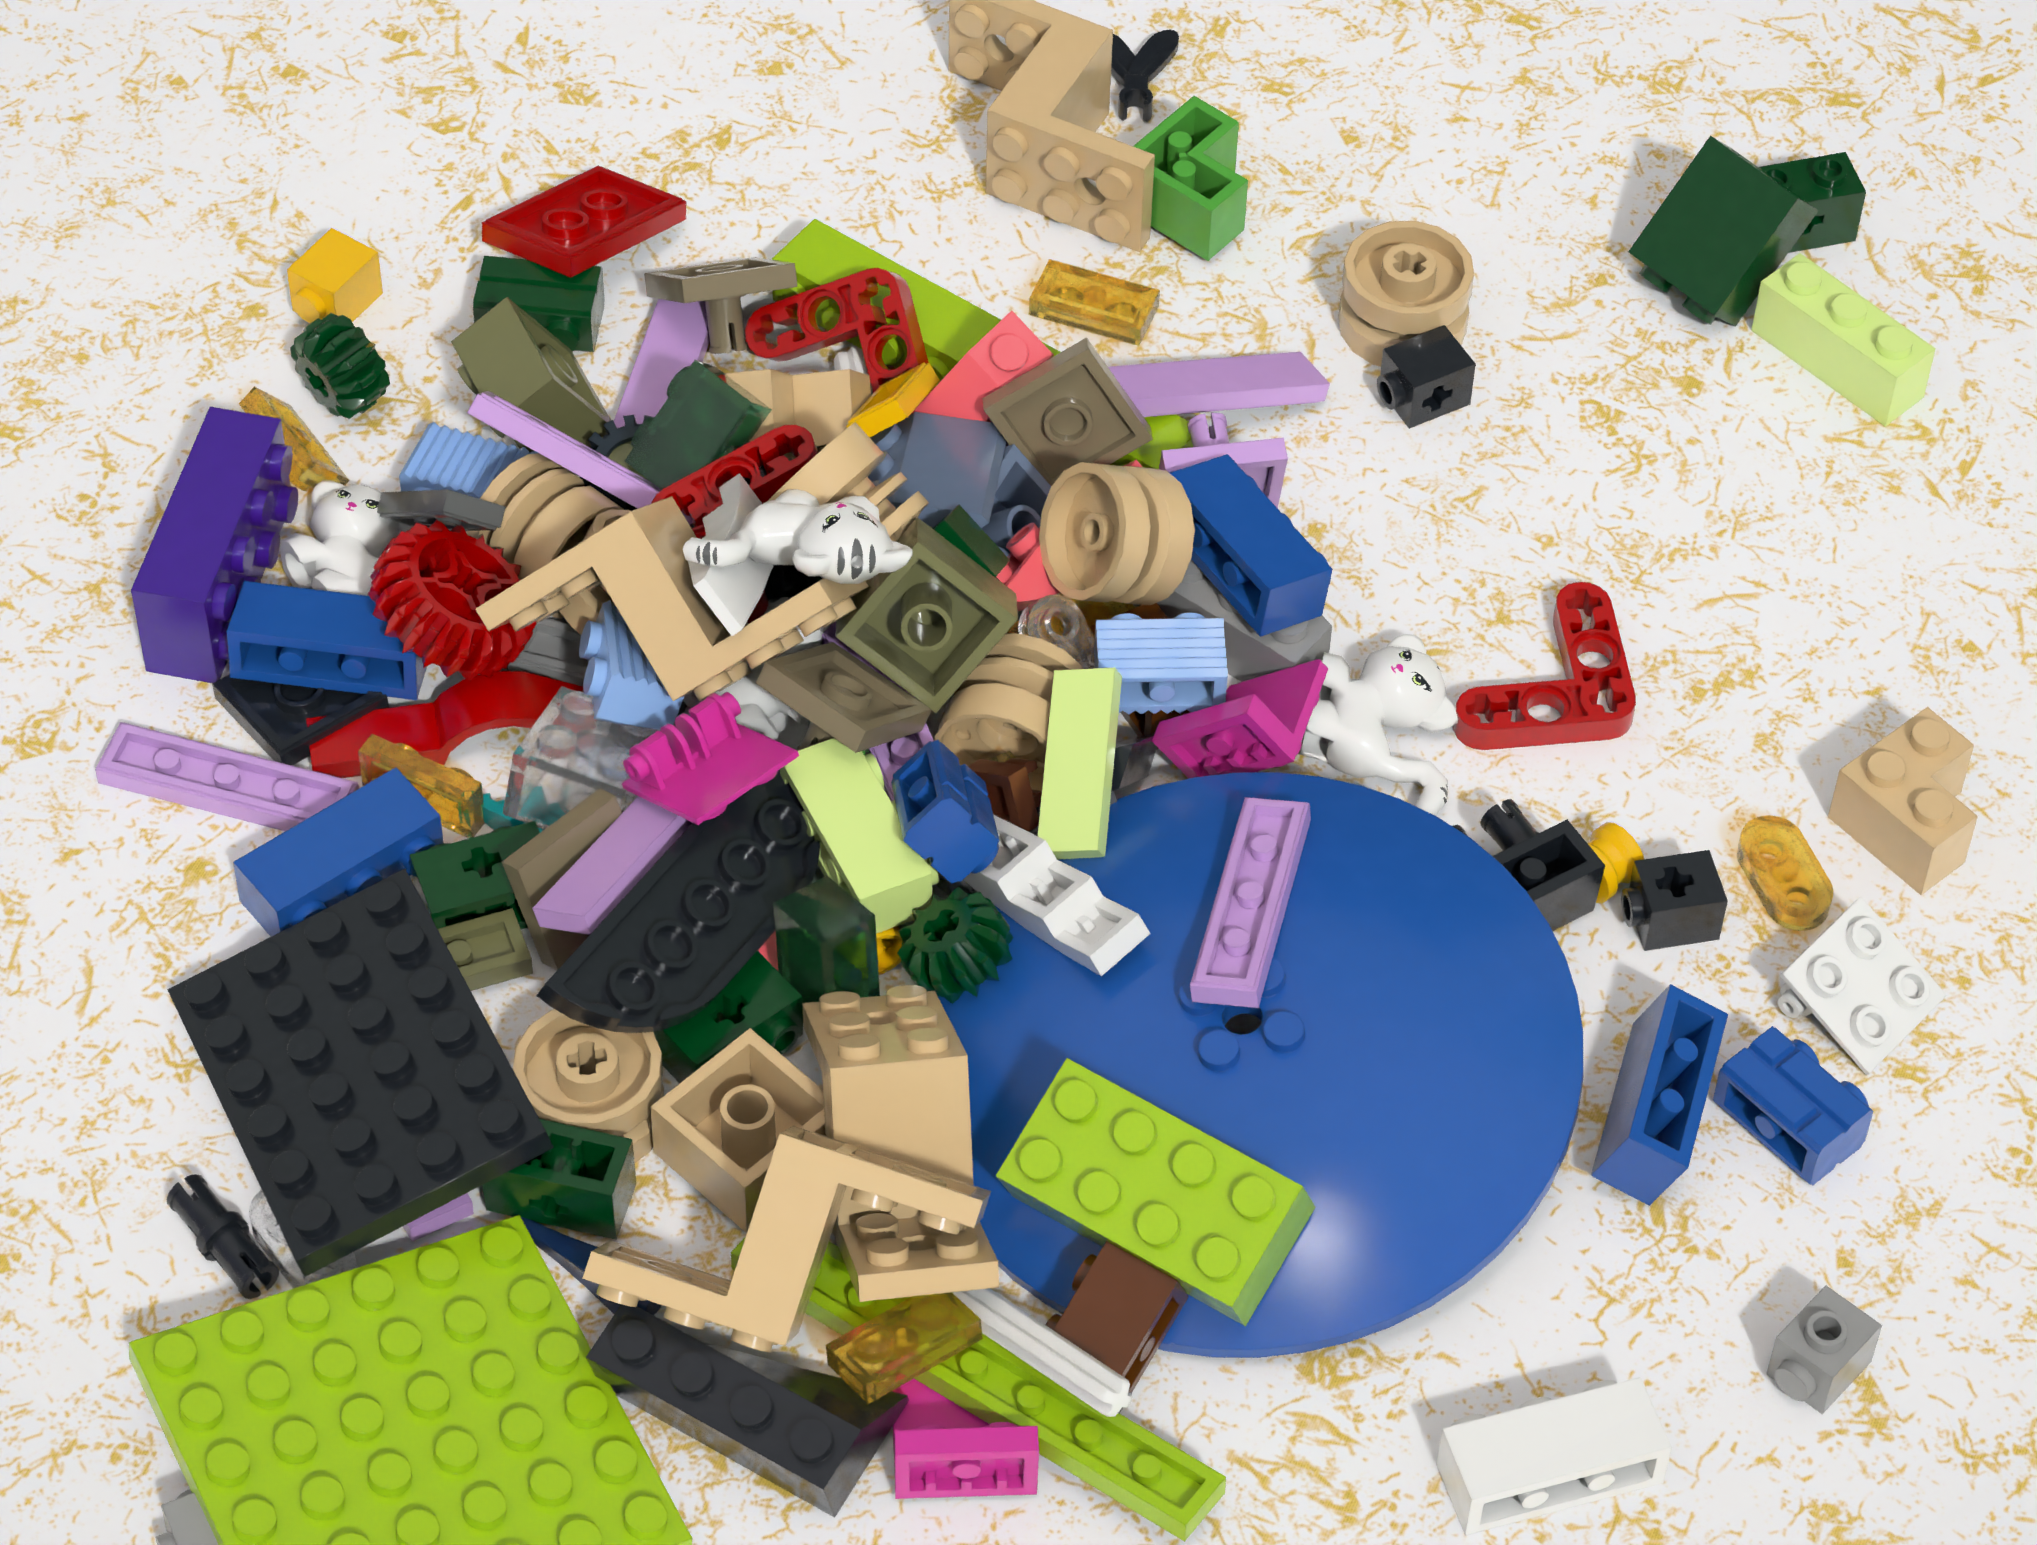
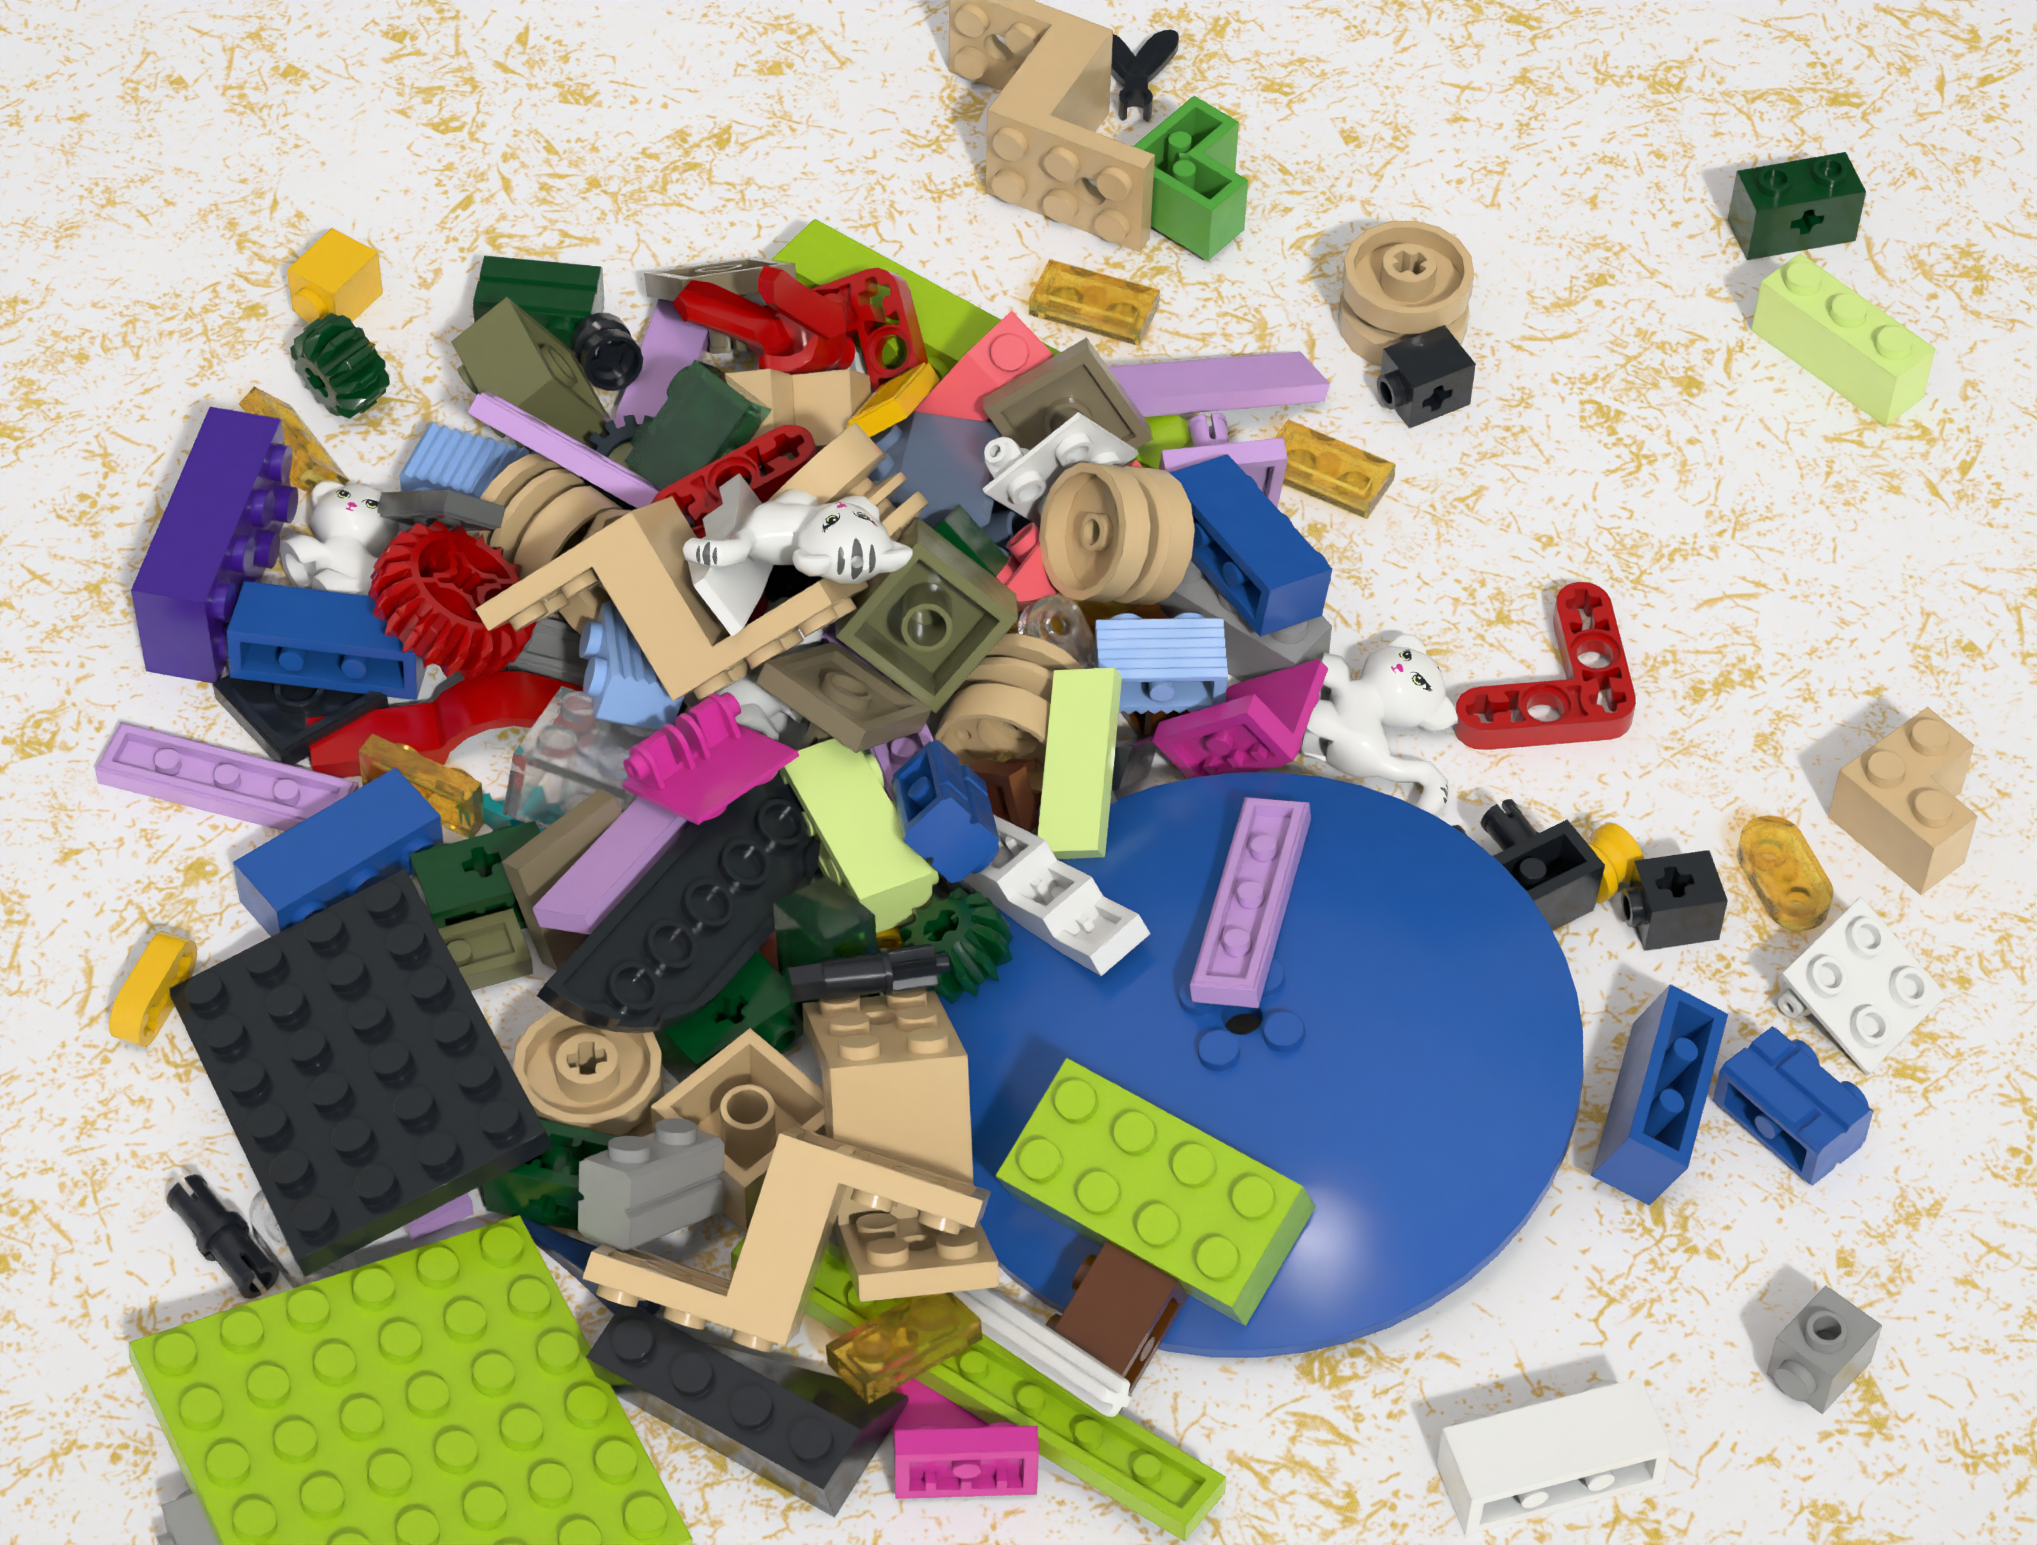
red tile [482,165,687,278] -> none
dark green brick [1628,135,1819,327] -> none
none -> yellow beam [109,931,197,1047]
none -> black wheel [571,313,643,391]
none -> light grey brick [578,1118,724,1252]
none -> red piece [672,265,855,375]
none -> black piece [785,944,950,1003]
none -> white hinge [983,412,1139,526]
none -> clear yellow plate [1275,419,1396,519]

